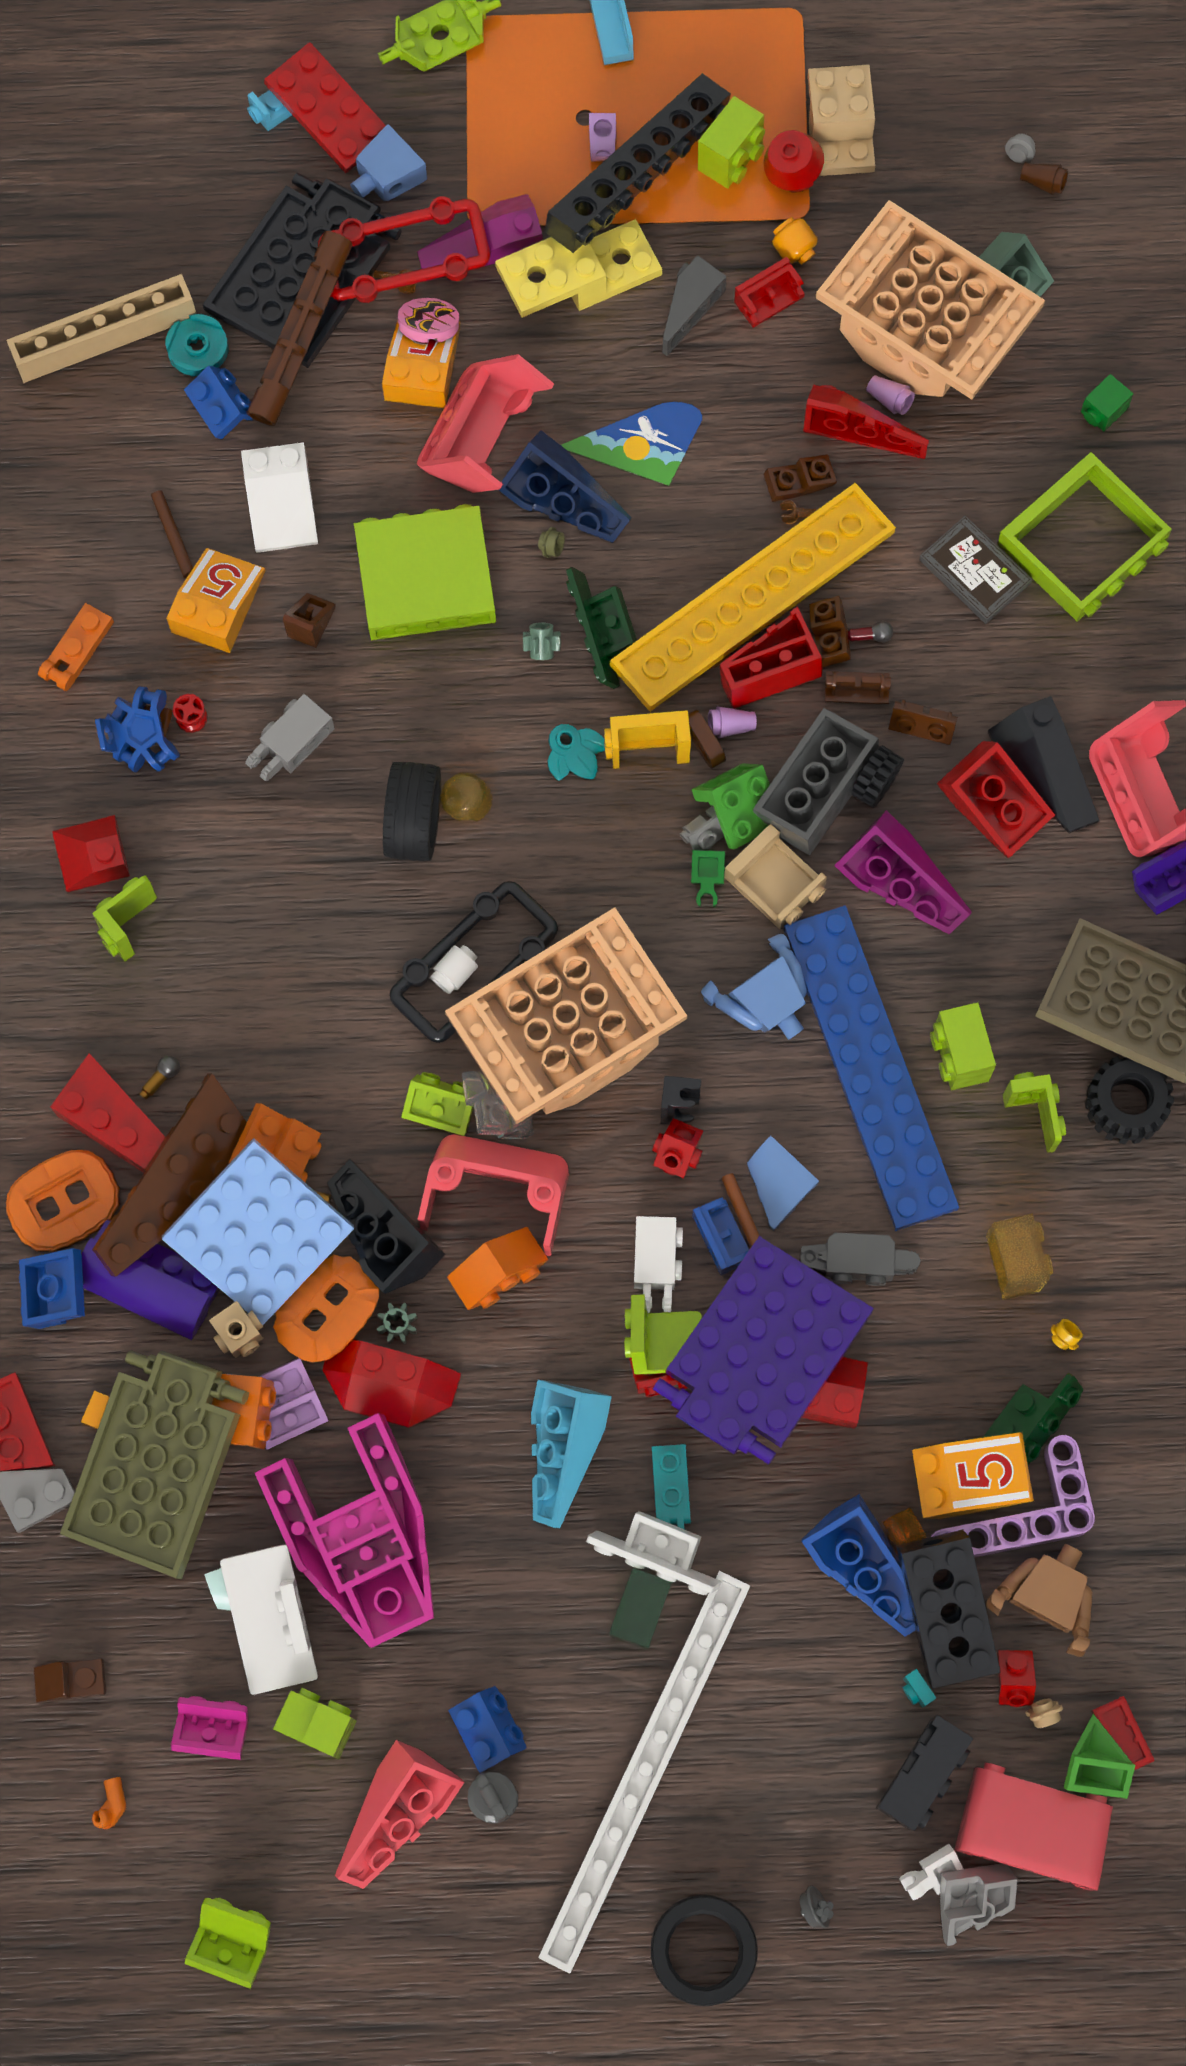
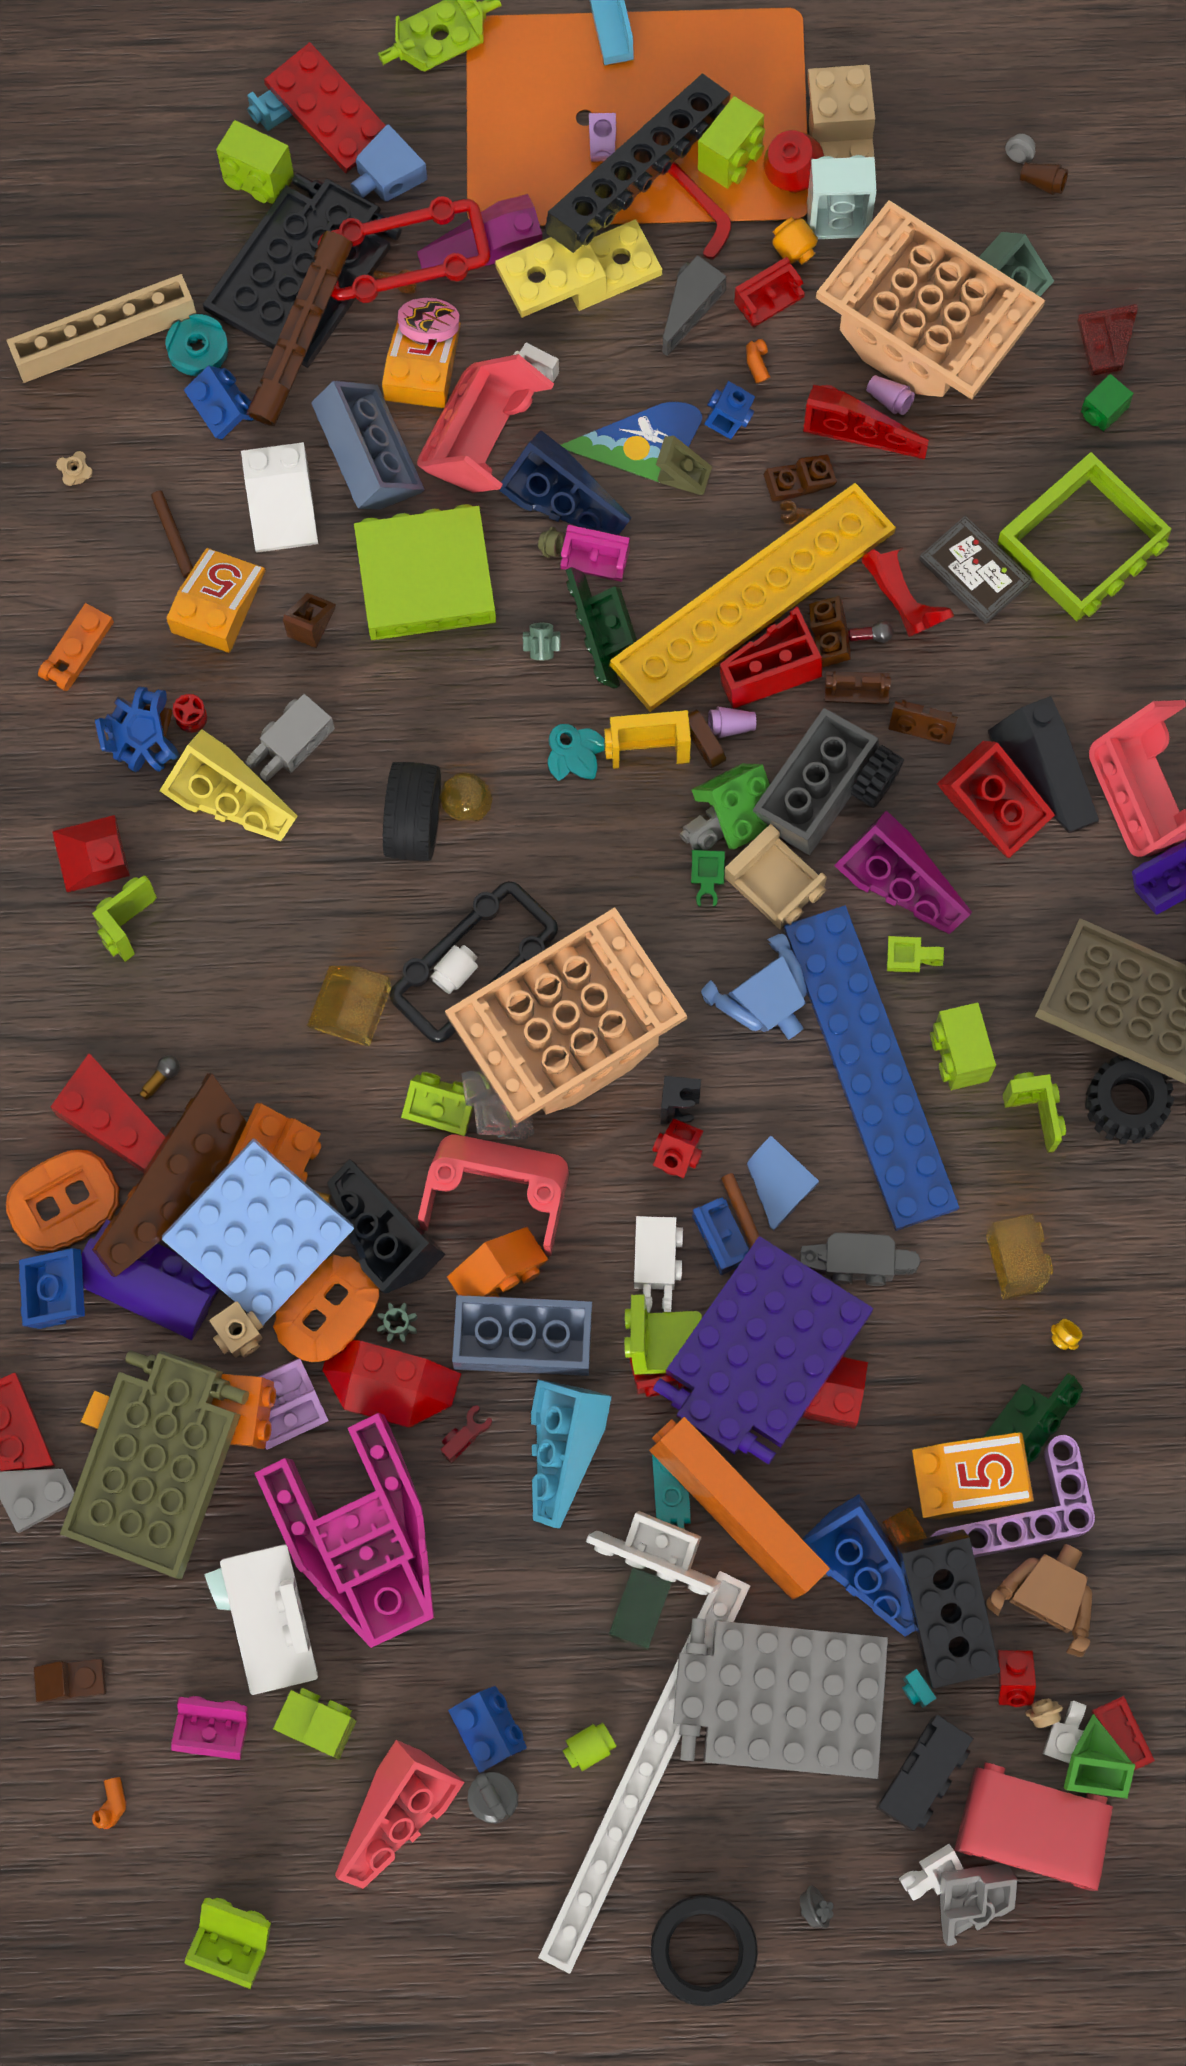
none -> tan plate [56,451,92,486]
none -> light yellow wedge [160,729,298,841]
none -> lime piece [216,120,294,204]
none -> clear yellow slope [307,966,391,1047]
none -> sand blue slope [311,381,425,510]
none -> dark red plate [441,1405,493,1464]
none -> sand blue slope [452,1295,592,1376]
none -> white bracket [513,343,559,382]
none -> dark pink hinge [560,525,630,582]
none -> lime brick [562,1722,617,1771]
none -> orange brick [649,1417,830,1600]
none -> olive slope [656,436,712,495]
none -> red piece [668,161,731,259]
none -> light grey plate [673,1618,888,1779]
none -> blue brick [704,381,755,440]
none -> orange arm [746,339,770,384]
none -> light aqua brick [807,155,876,239]
none -> red animal [862,548,954,637]
none -> lime plate [887,936,944,972]
none -> white plate [1042,1701,1087,1764]
none -> clear red wing [1077,304,1138,376]

